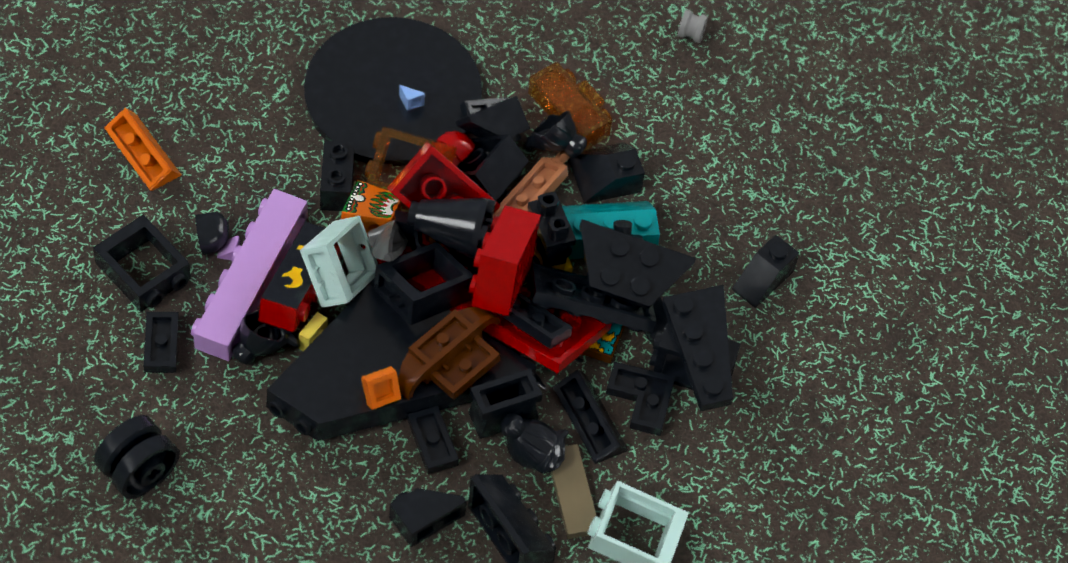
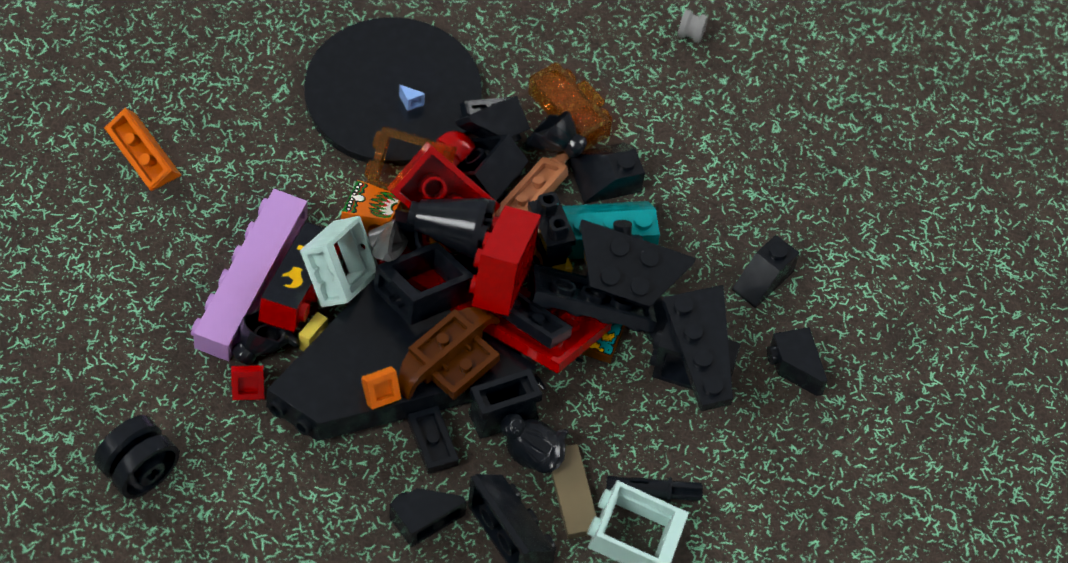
black window [93,214,191,312] -> none
black plate [143,312,179,373] -> none
black piece [195,212,229,255] -> none
lavender piece [217,235,240,260] -> none
black brick [320,140,355,211] -> none
black slope [553,369,628,464] -> none
black plate [606,361,675,436] -> none
none -> red tile [231,365,265,400]
none -> black axle [606,475,703,503]
none -> black slope [767,327,827,396]

